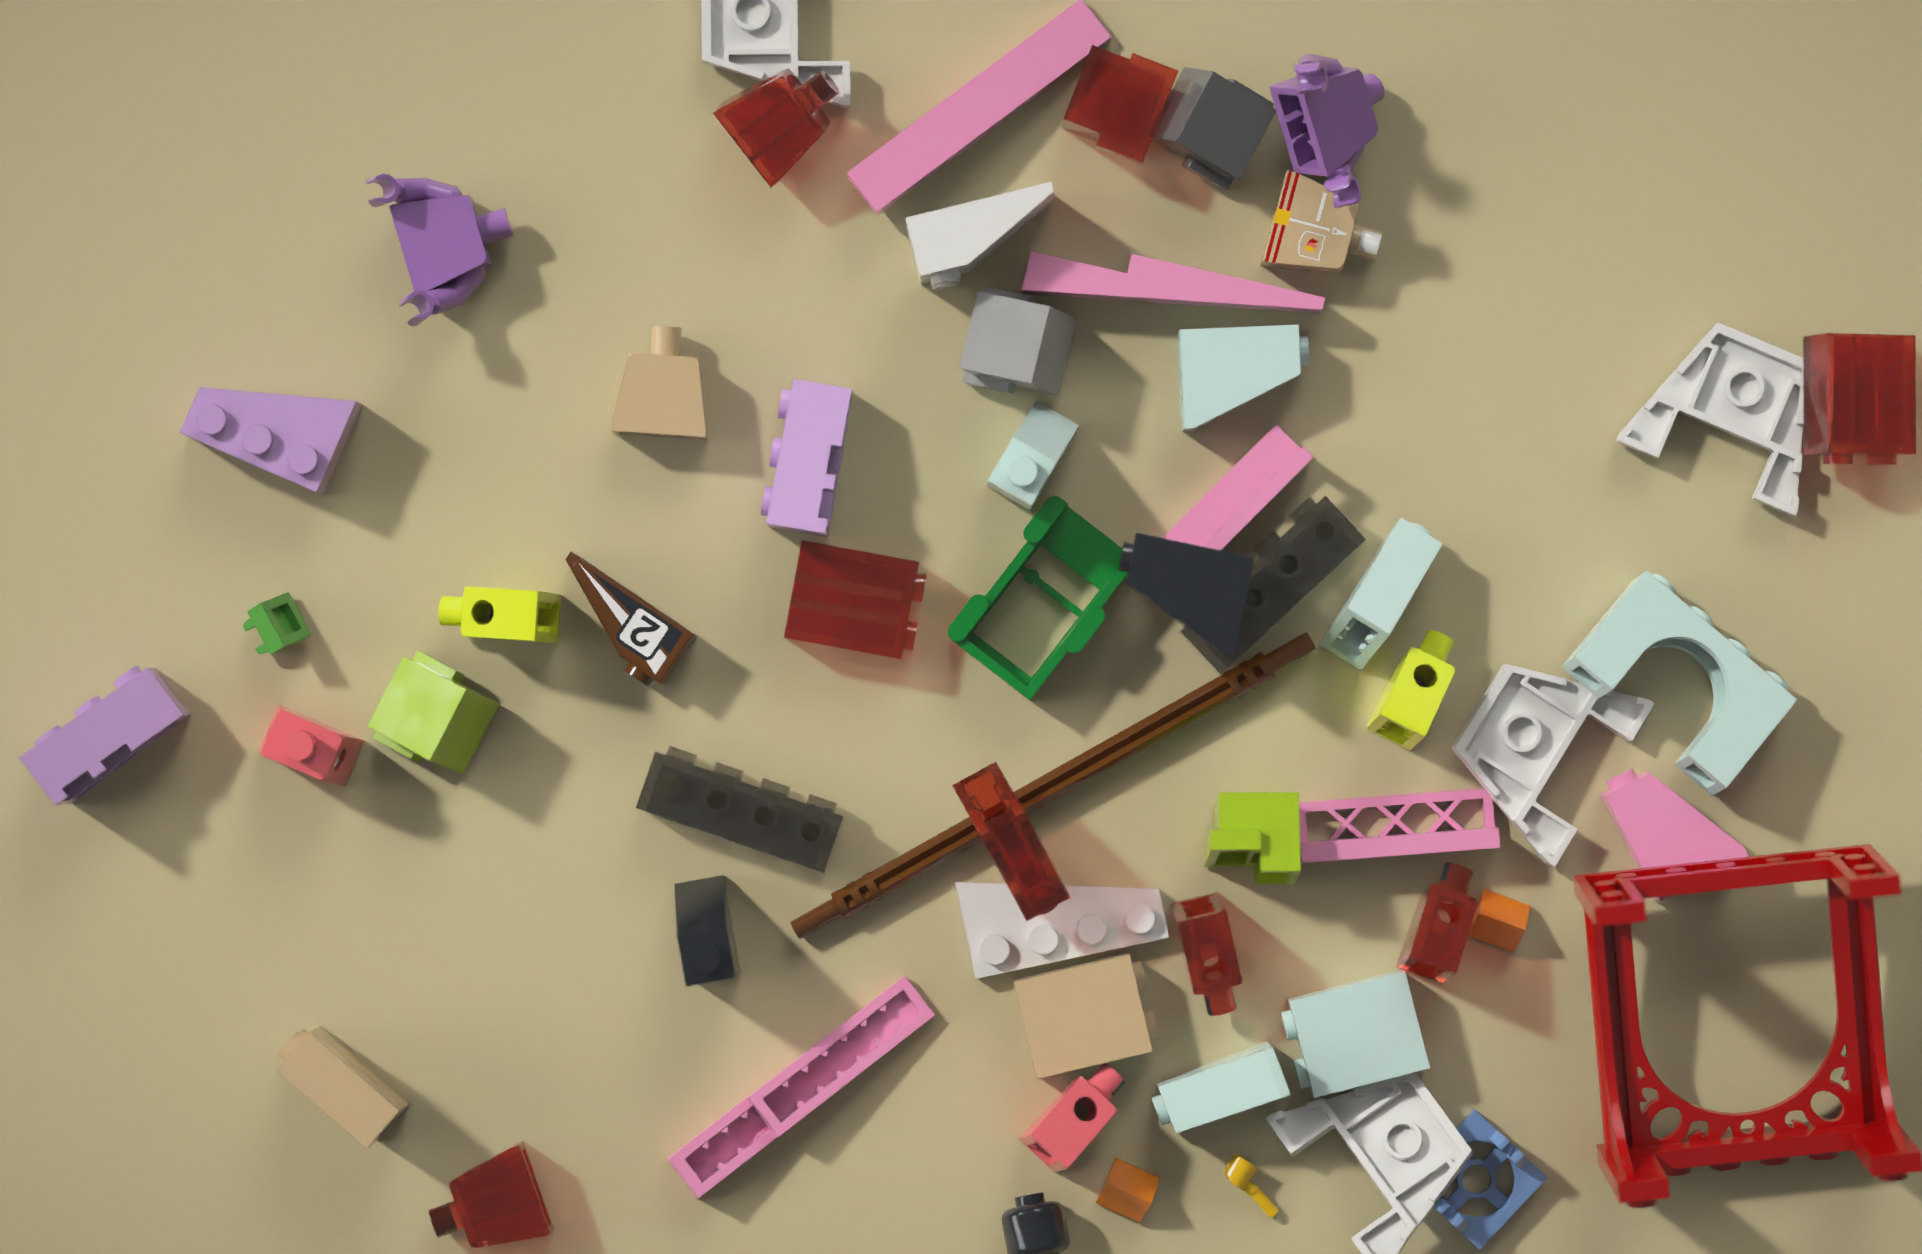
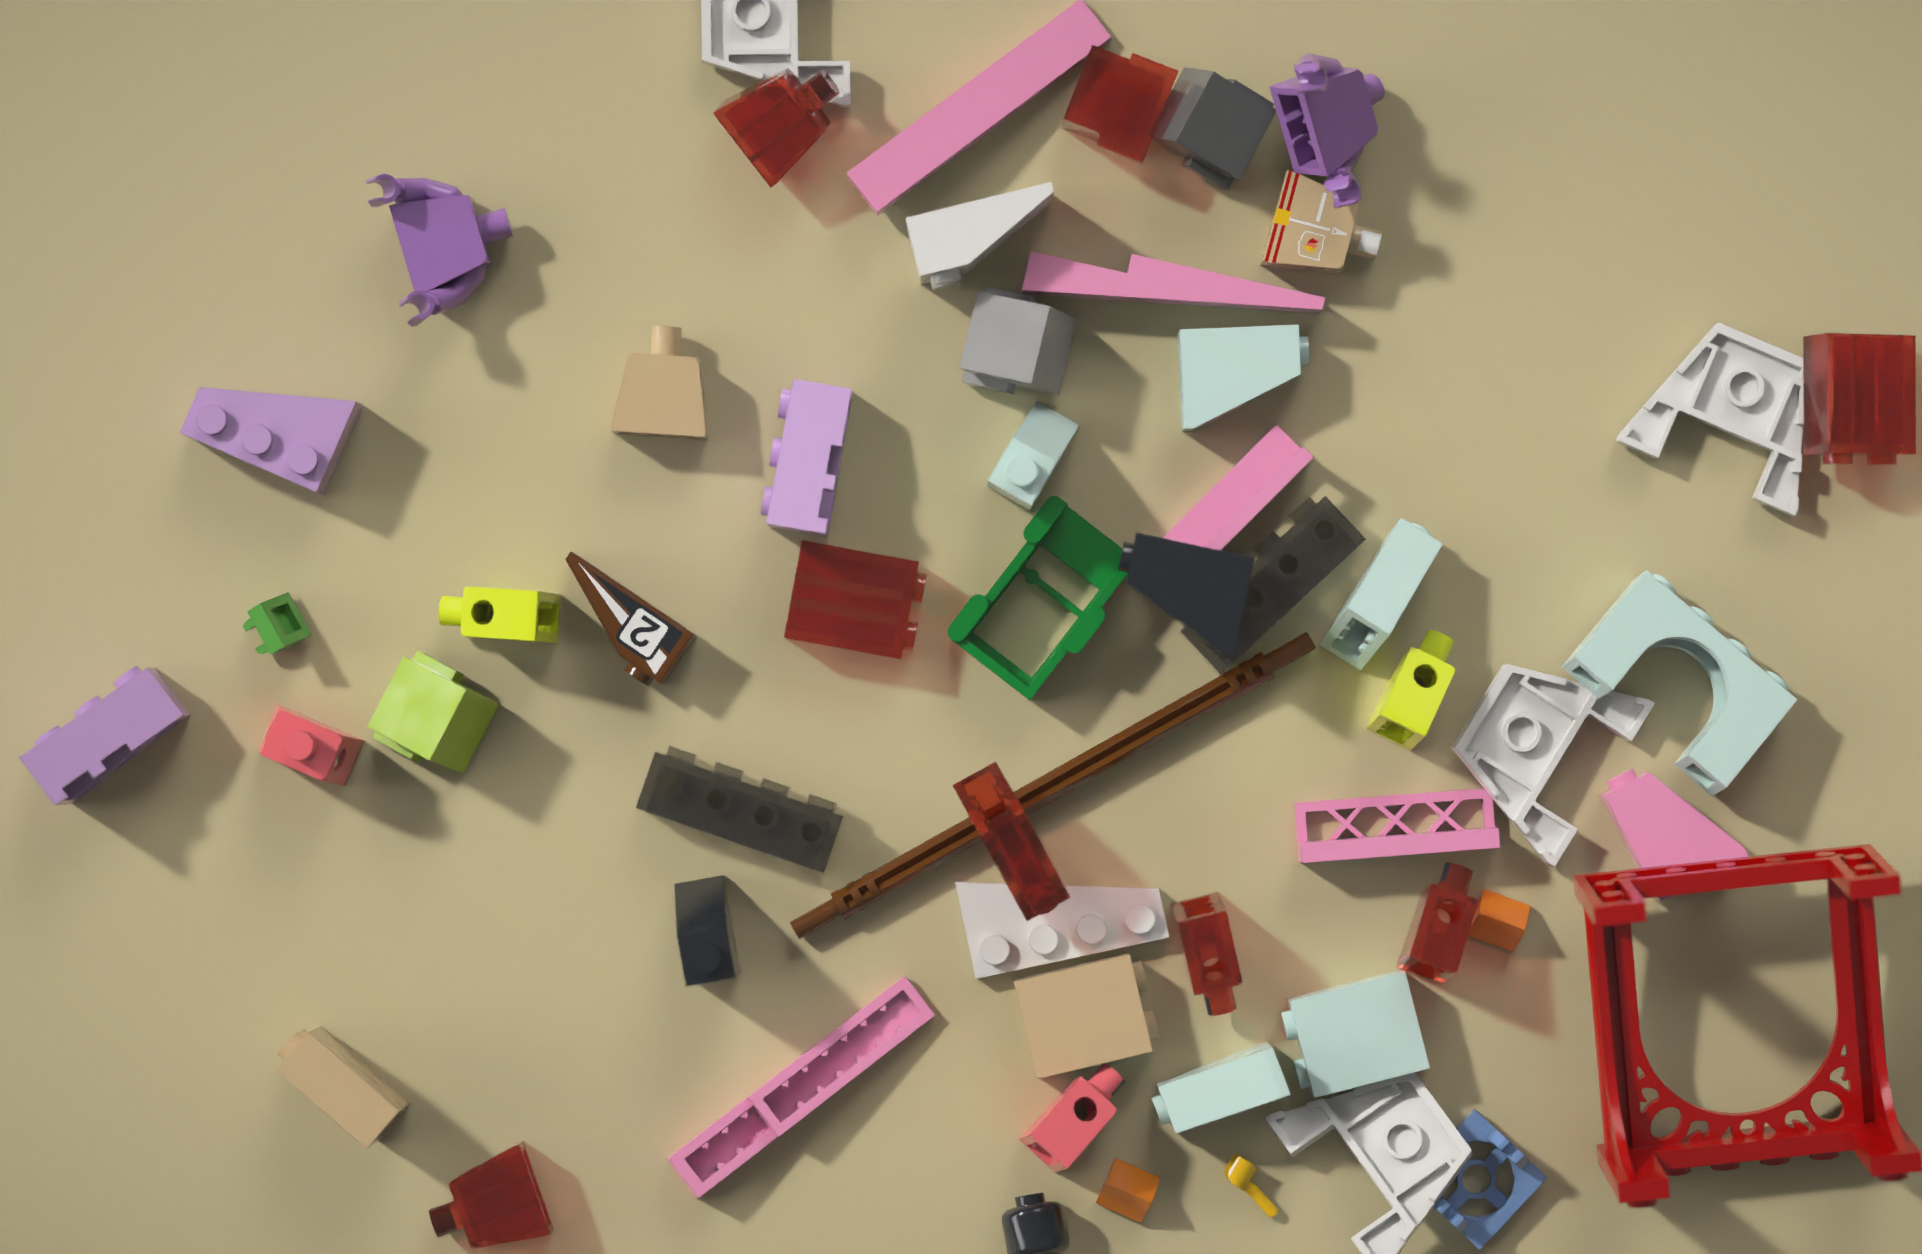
lime plate [1204,792,1301,885] -> none

